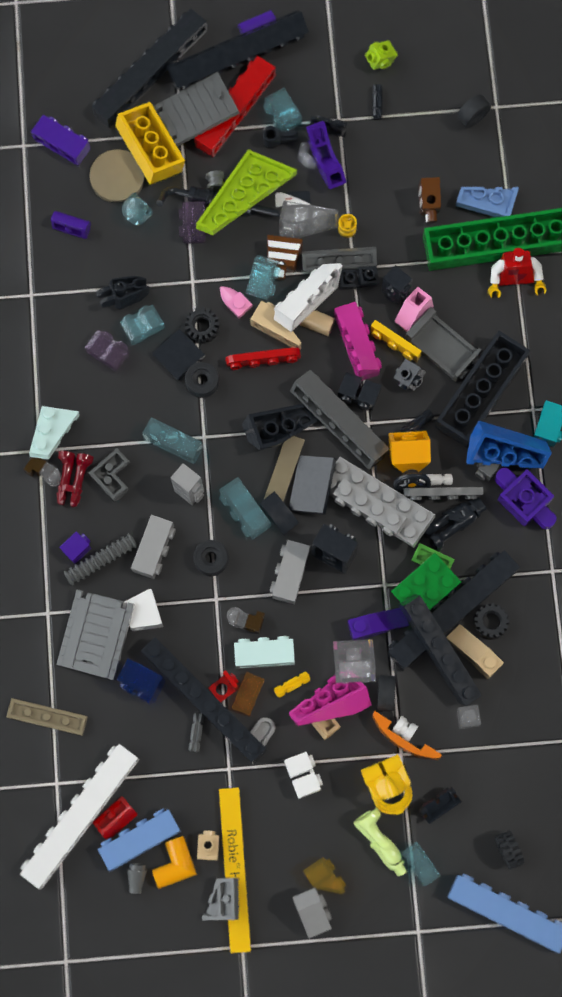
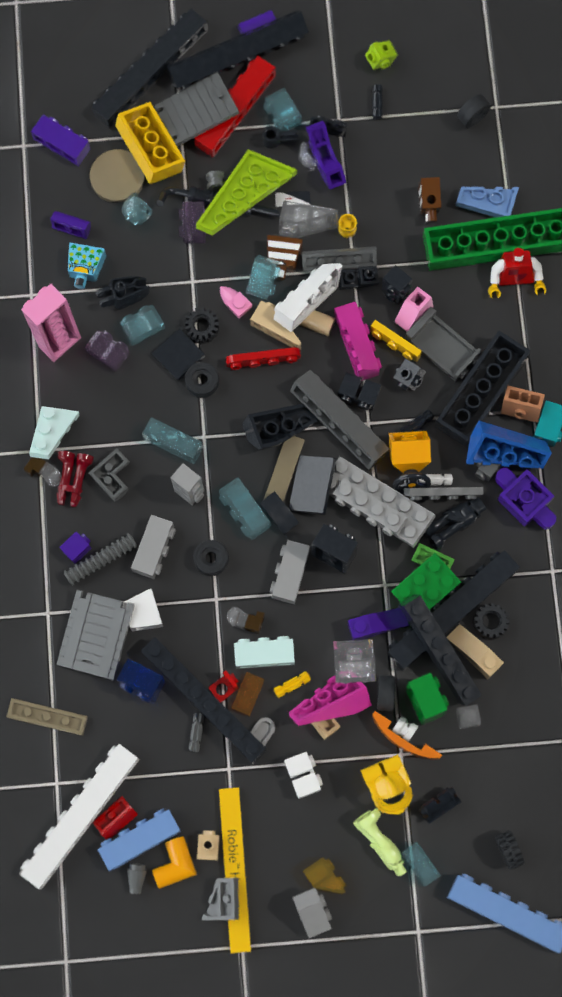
none -> bright pink brick [21,284,81,362]
none -> medium azure torso [68,243,106,289]
none -> green brick [405,673,449,726]
none -> nougat brick [501,386,545,423]

